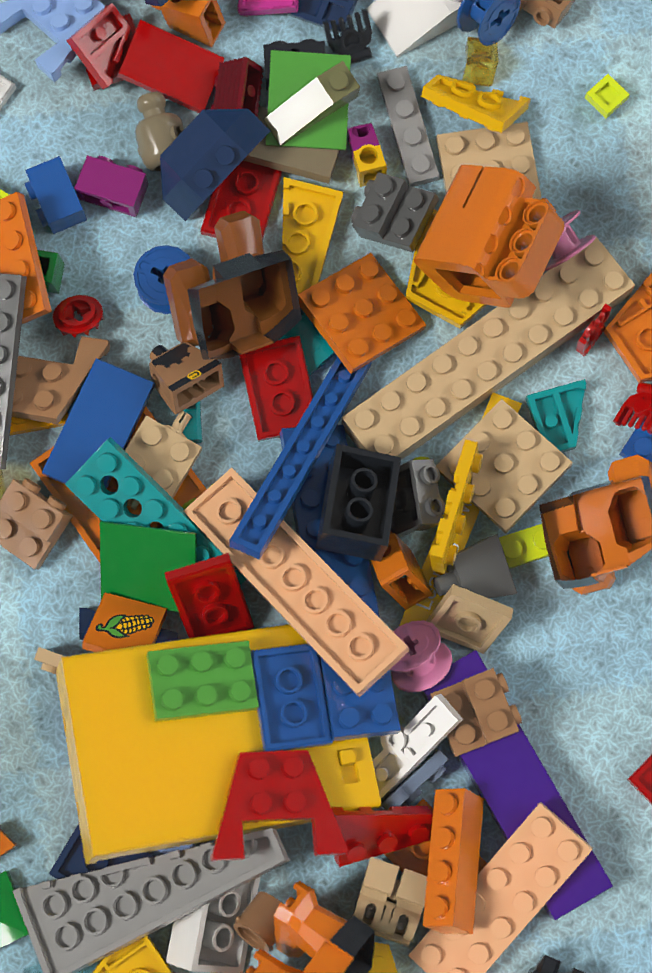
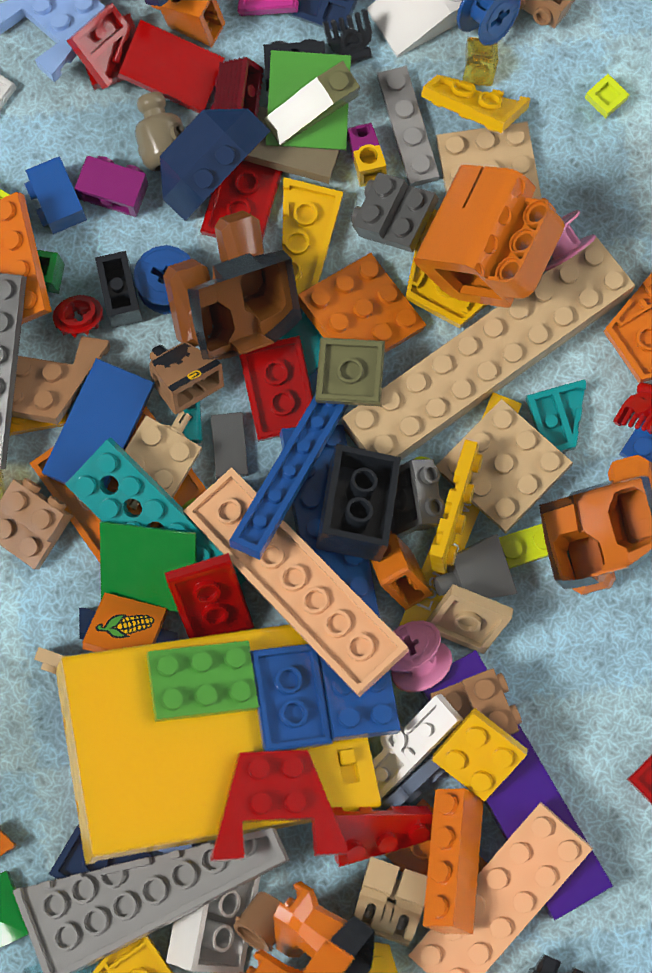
red piece [576,303,612,356] -> none
none -> black brick [95,251,143,328]
none -> dark grey tile [211,412,248,479]
none -> olive tile [315,338,385,407]
none -> yellow plate [432,708,528,802]

